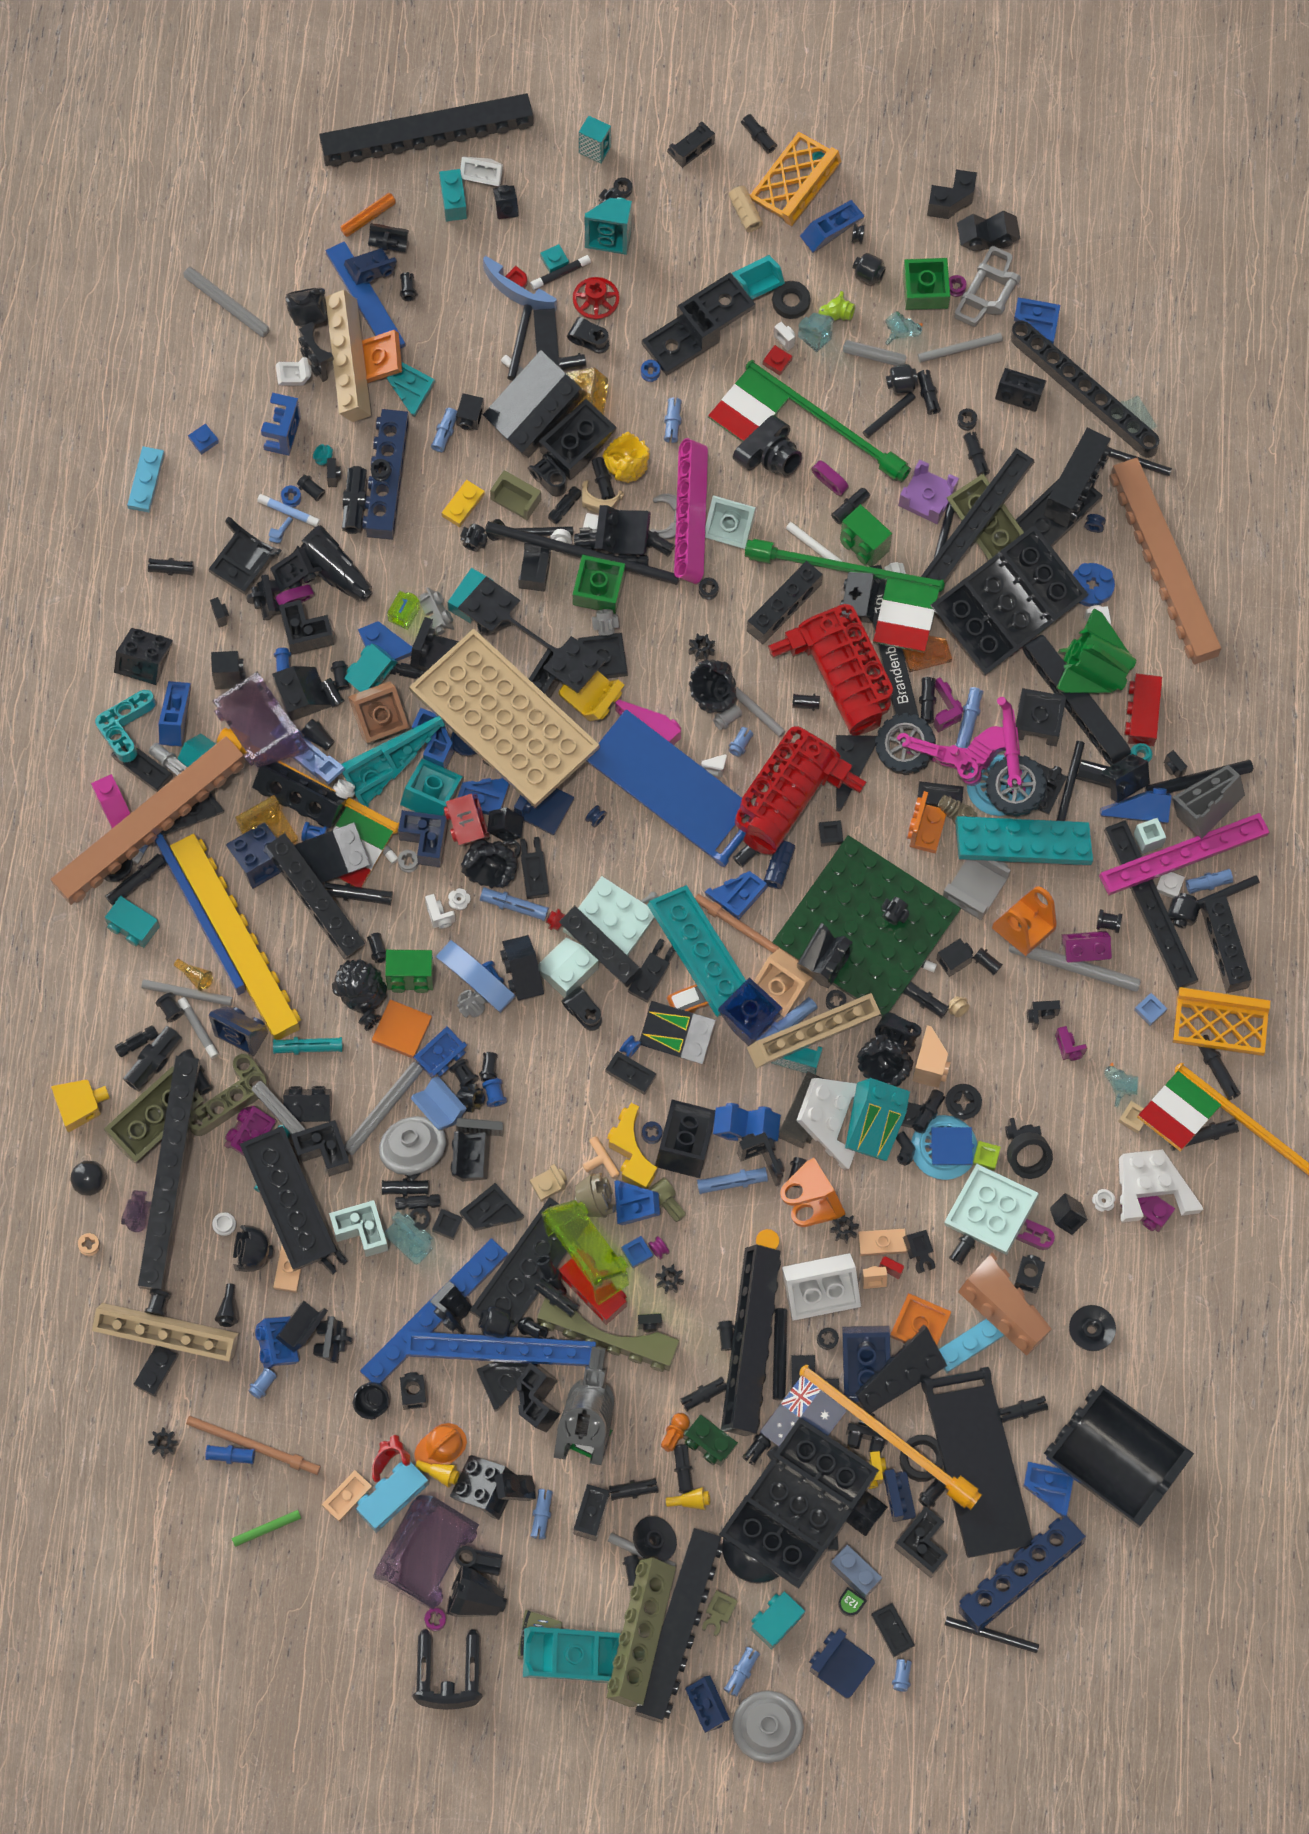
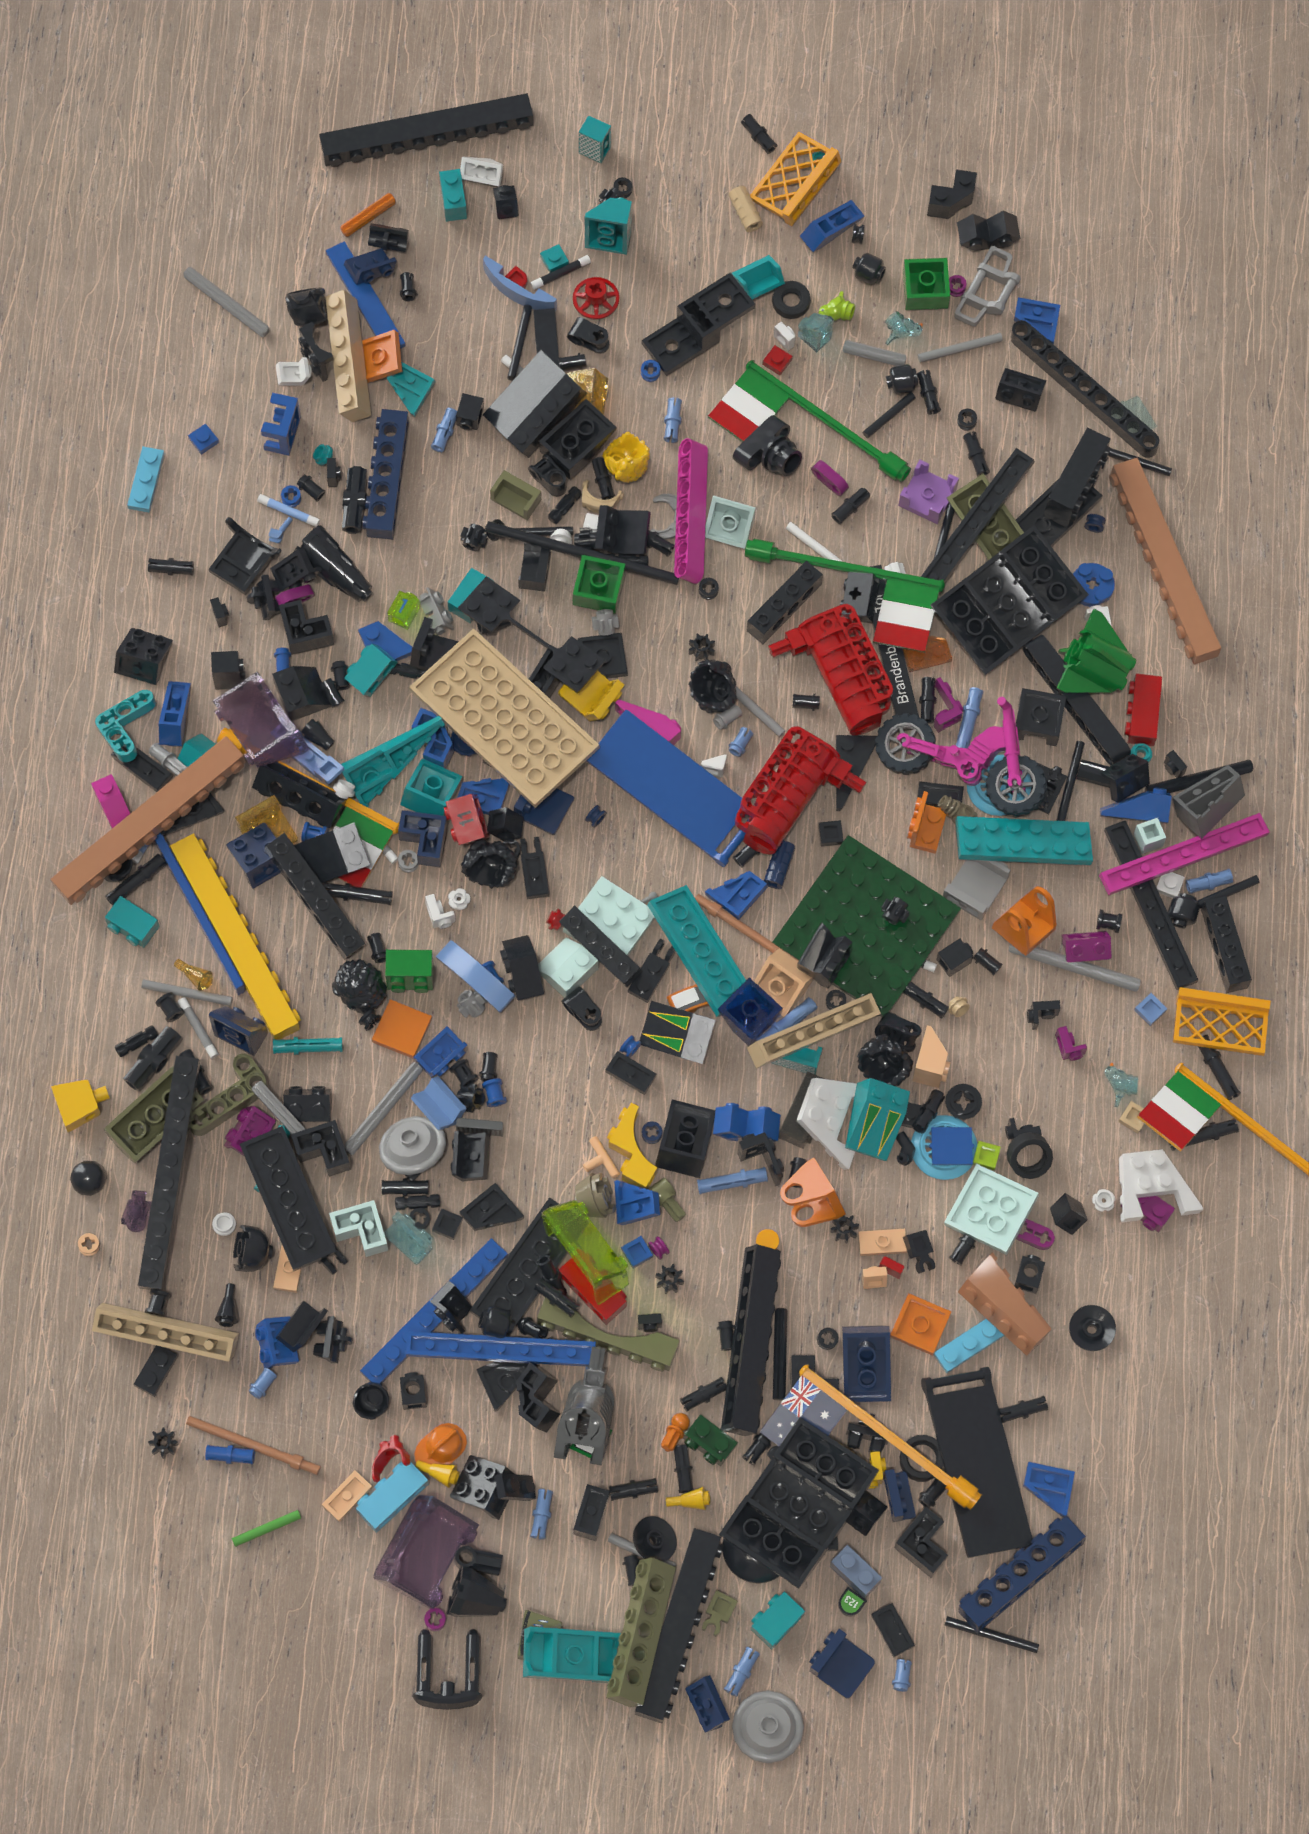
nougat brick [348,681,409,743] -> none
black bush [370,459,391,481] -> none
yellow plate [442,480,485,527] -> none
medium blue pin [480,887,549,921] -> none
tan bracket [530,1164,567,1202] -> none
black hinge [667,121,715,168] -> none
white slope [782,1253,861,1321] -> none
green brick [840,504,892,566] -> none
black wing [855,1325,948,1414] -> none
black cylinder [1044,1385,1194,1528] -> none

